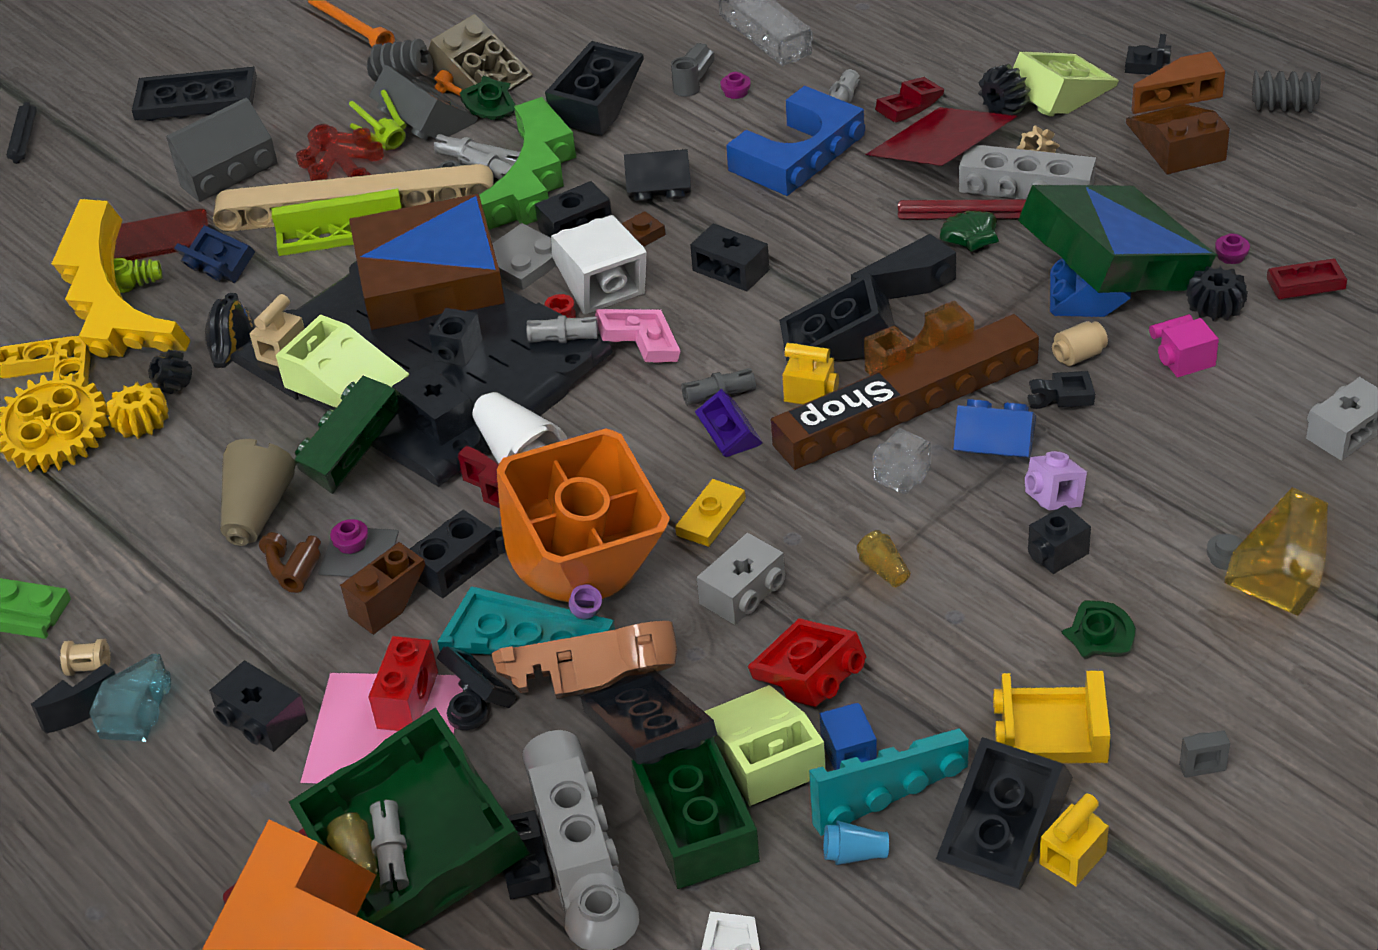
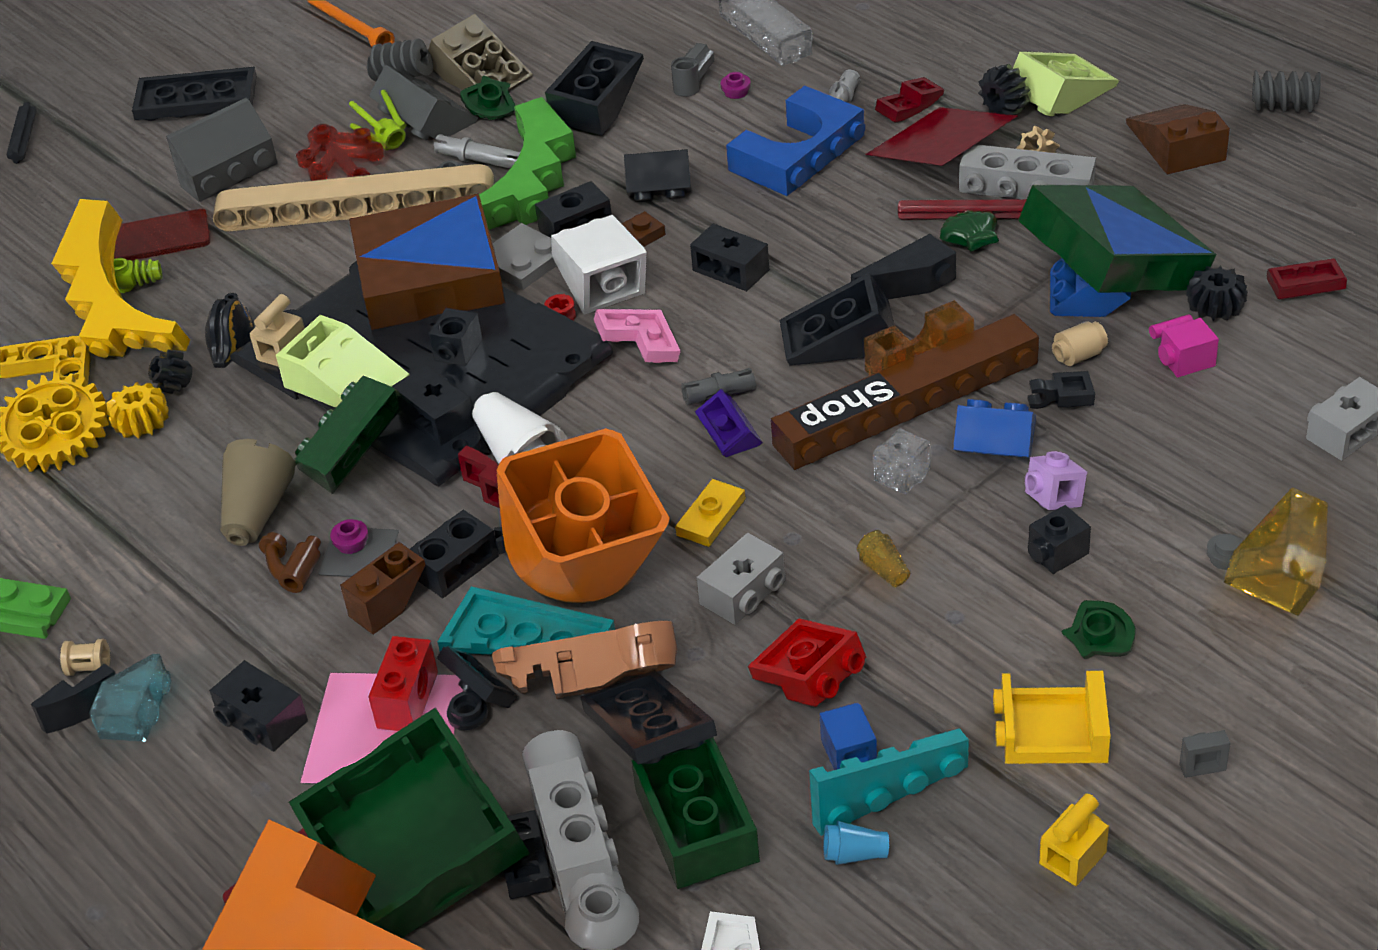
dark blue bracket [174,225,256,284] -> none
lime fence [271,188,402,256] -> none
clear yellow cone [327,813,378,874] -> none
light grey pin [370,800,409,892] -> none
orange hand [434,70,463,96] -> none
light grey pin [458,145,513,180] -> none
light grey pin [527,315,598,343] -> none
medium lavender hinge [569,584,602,620] -> none
yellowish green slope [704,685,826,806] -> none
yellow brick [782,343,839,404] -> none
black slope [936,737,1073,890] -> none
black bracket [1125,34,1172,75] -> none
dark orange slope [1131,51,1225,114] -> none
magenta plate [1215,234,1250,264] -> none

